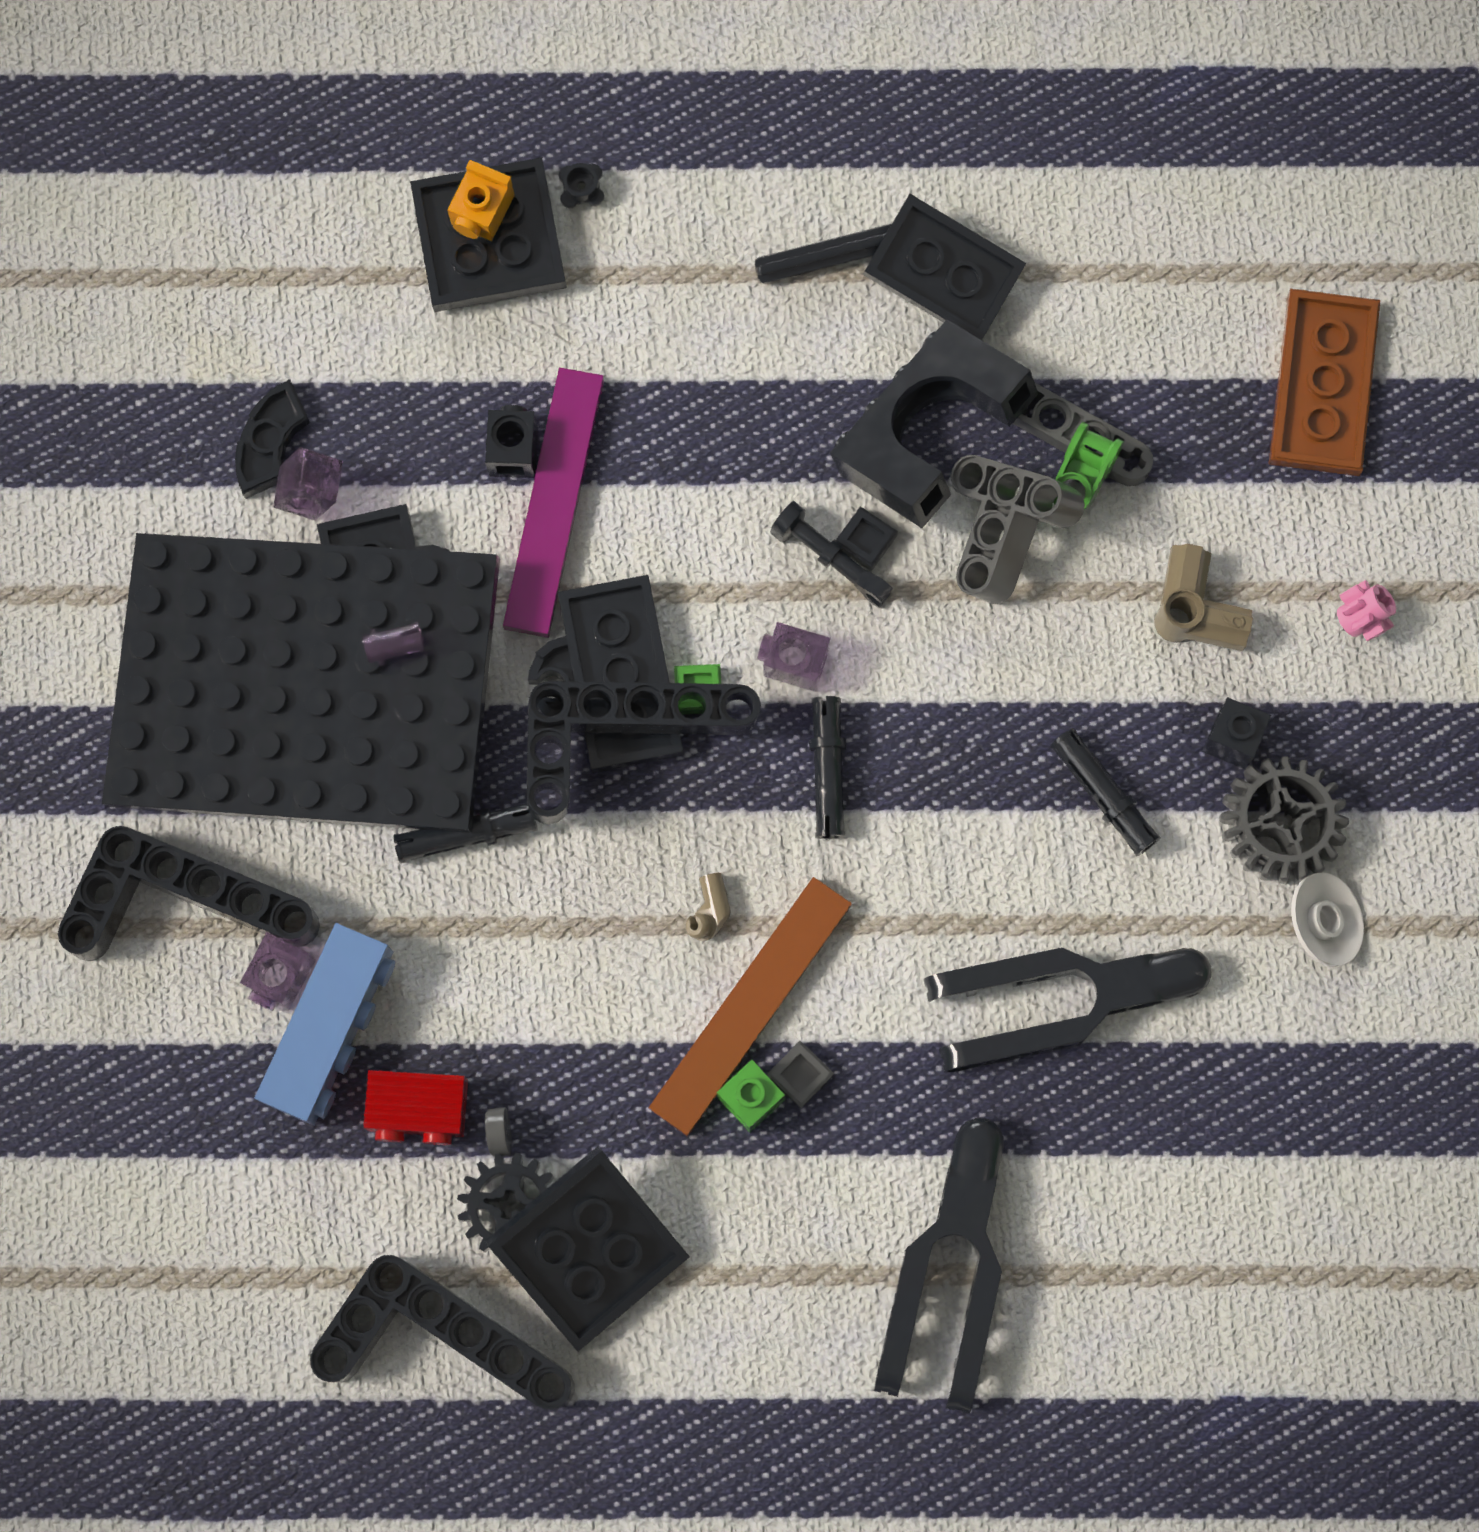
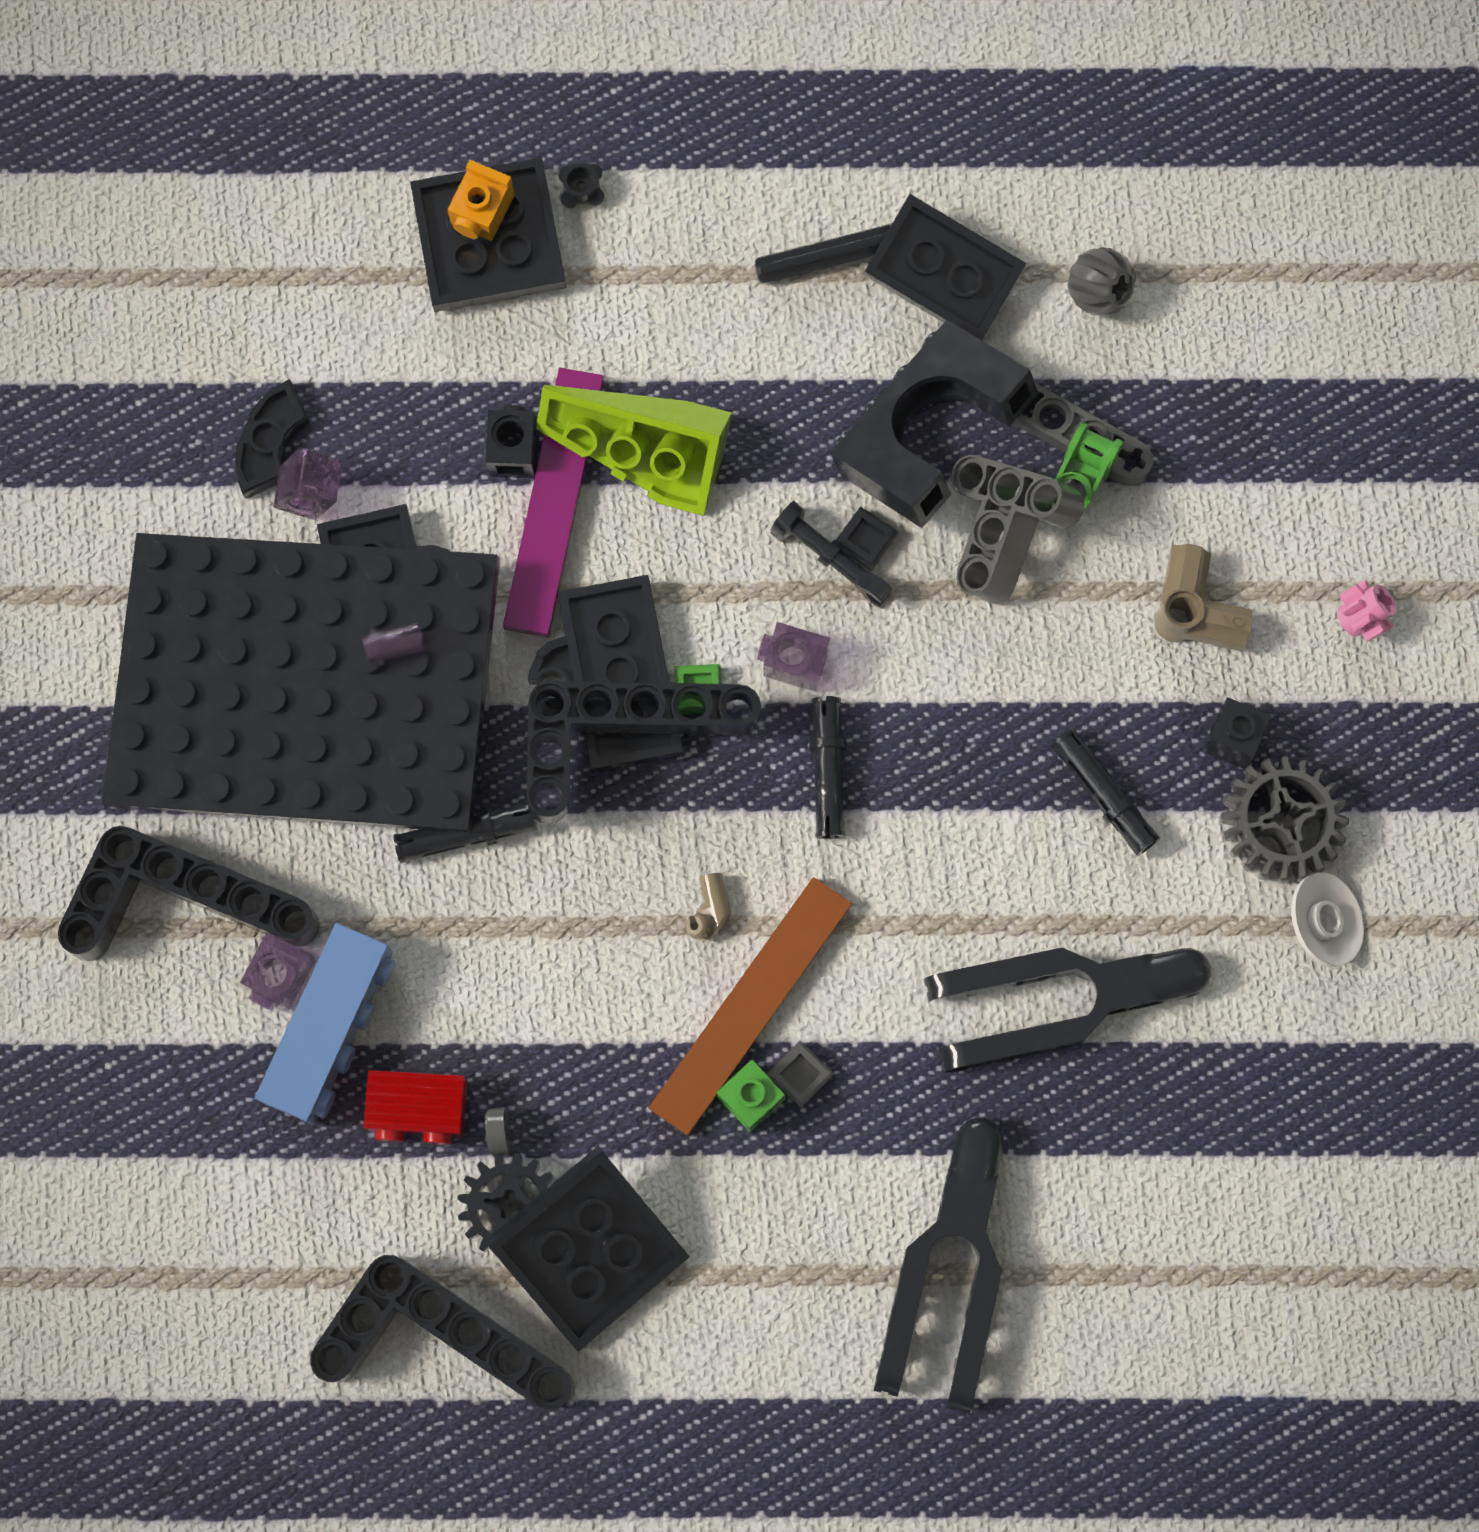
dark orange tile [1269,288,1381,476] -> none
none -> lime wedge [536,385,732,516]
none -> dark grey piece [1067,247,1136,316]

